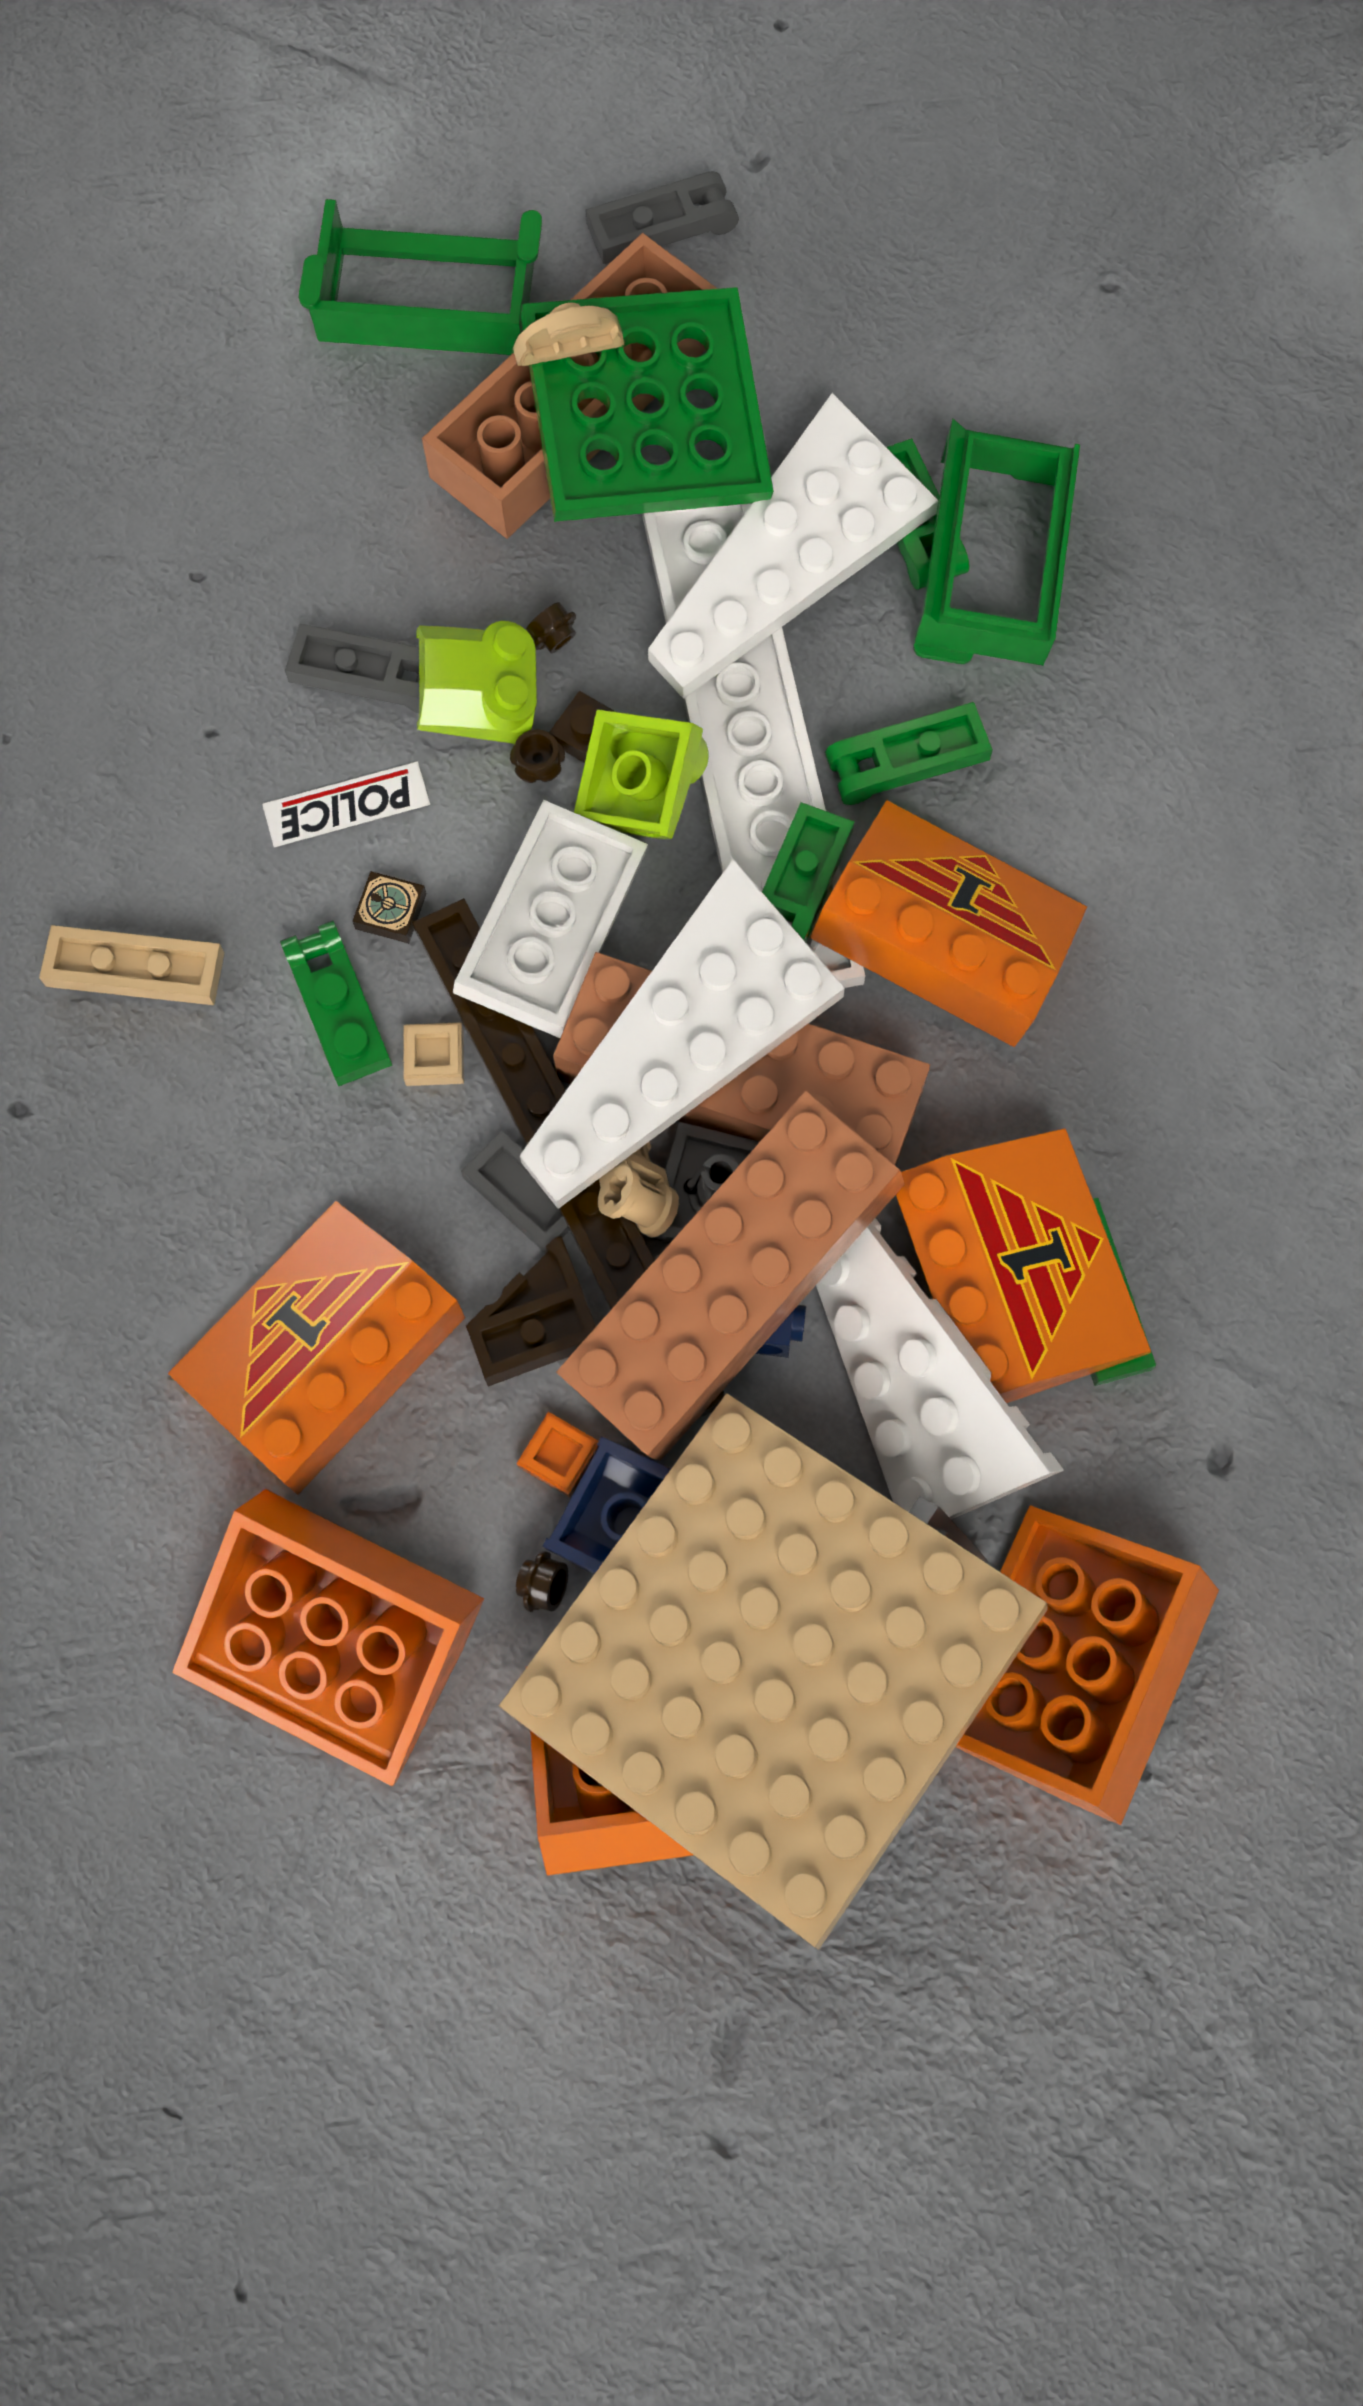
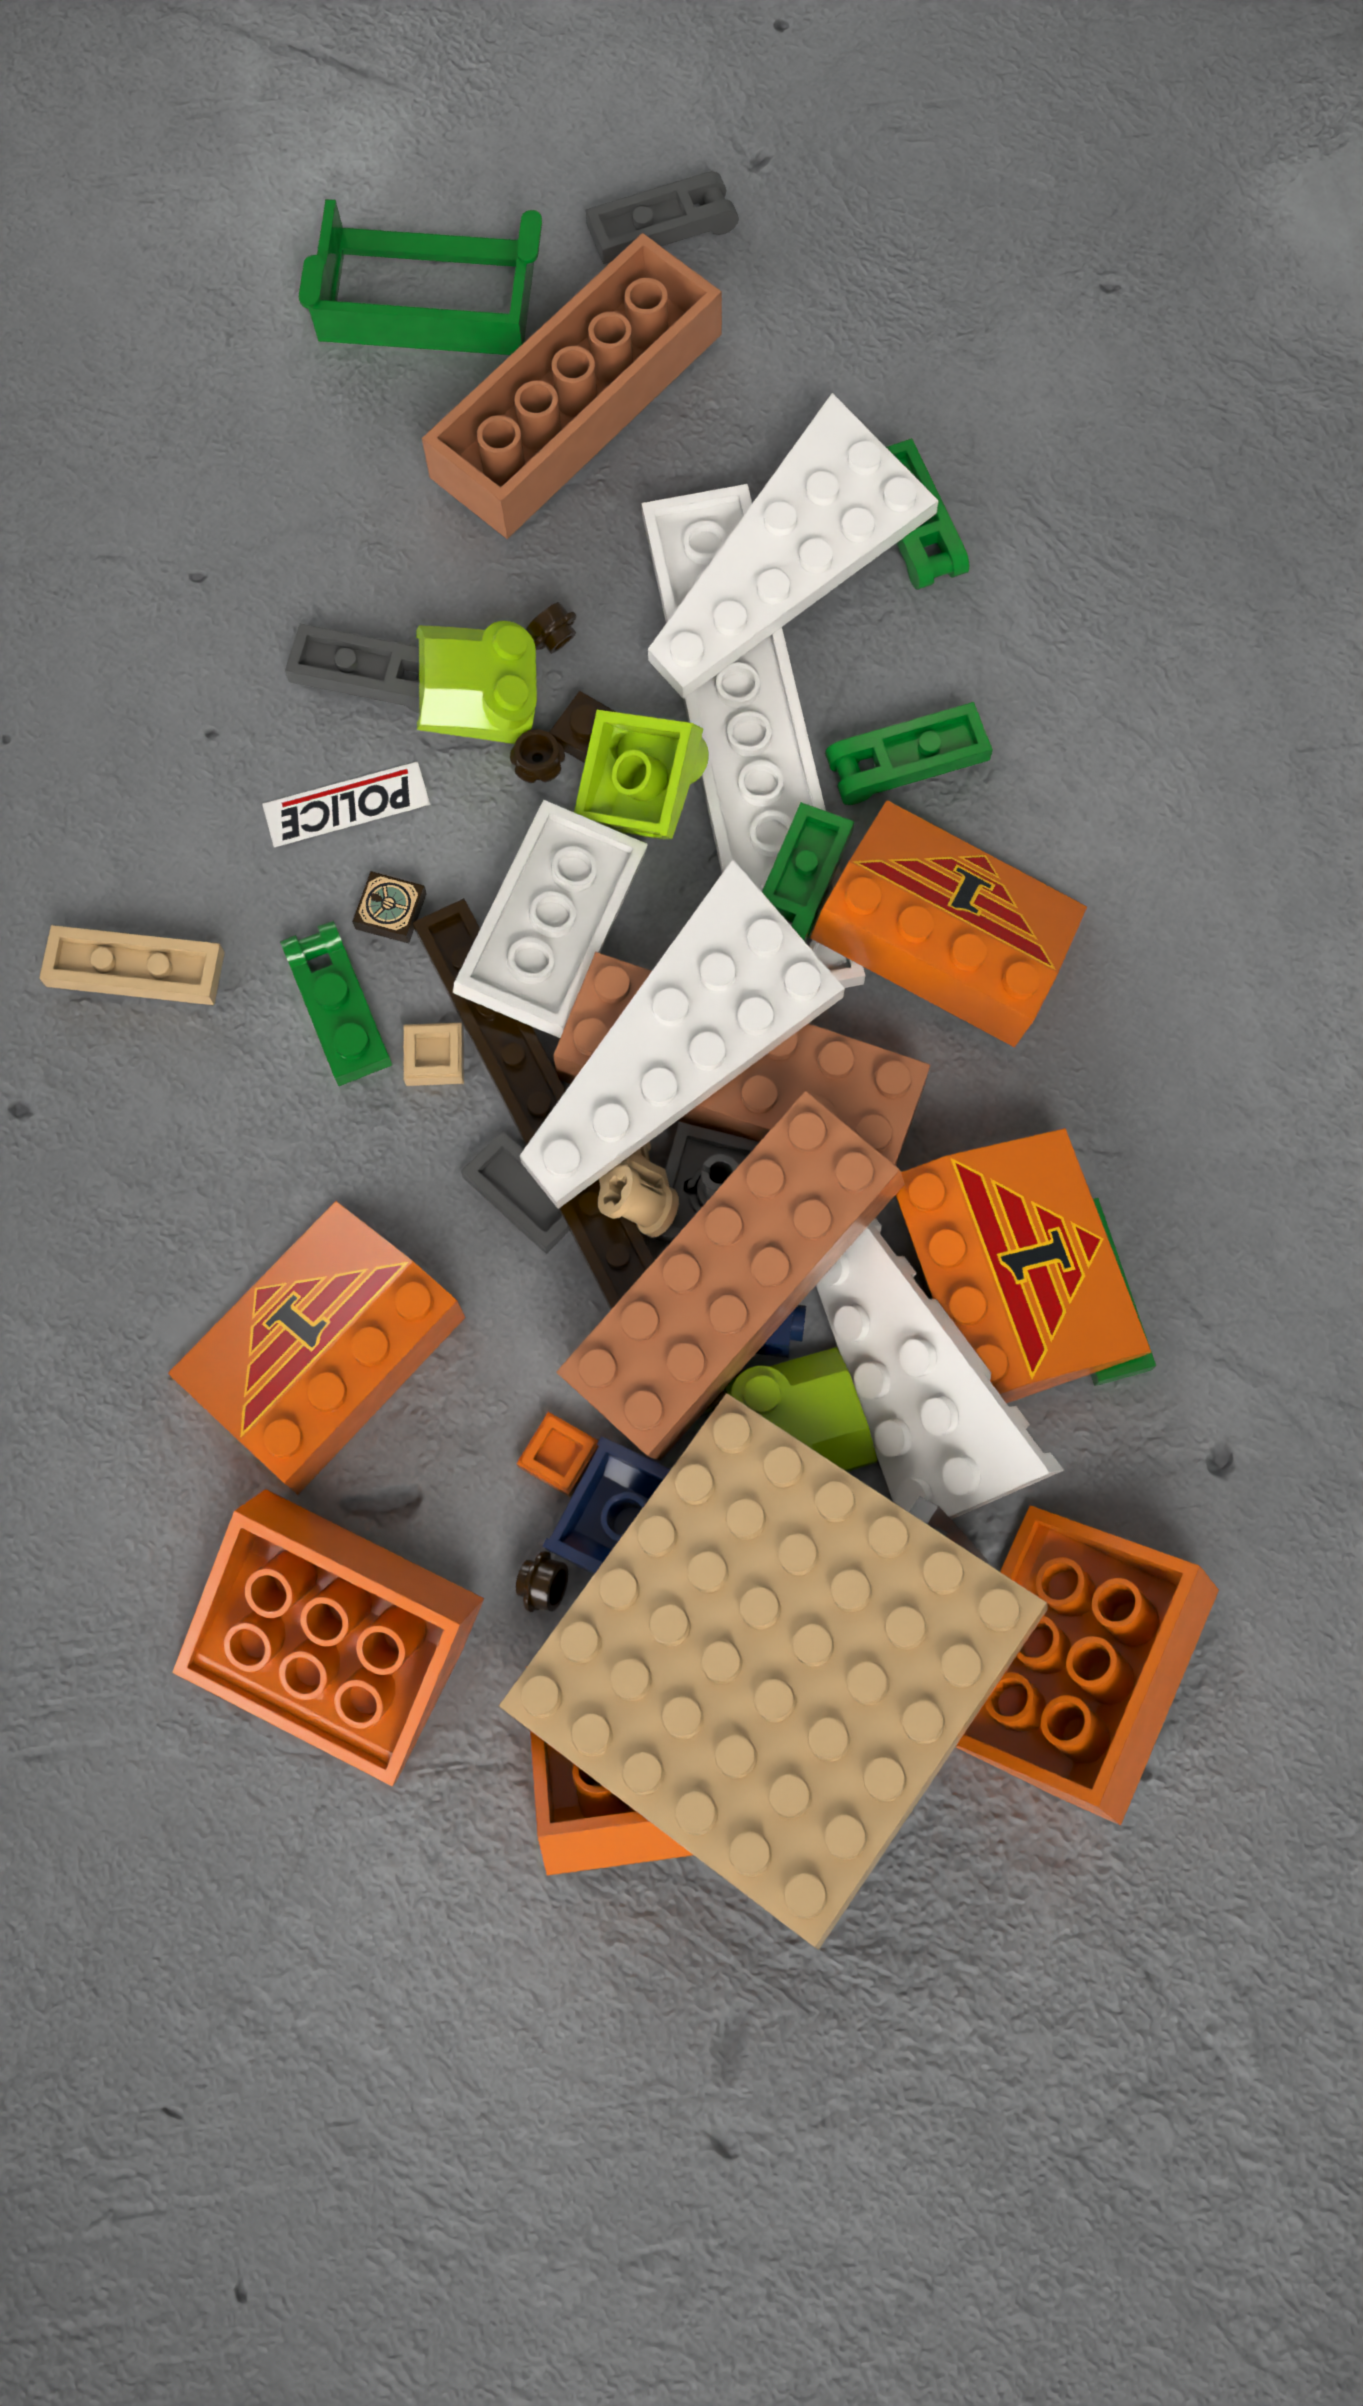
dark brown wing [466,1236,596,1387] -> none
tan plate [513,303,624,366] -> none
green piece [521,287,774,522] -> none
green piece [913,418,1080,666] -> none
none -> lime slope [724,1347,878,1472]

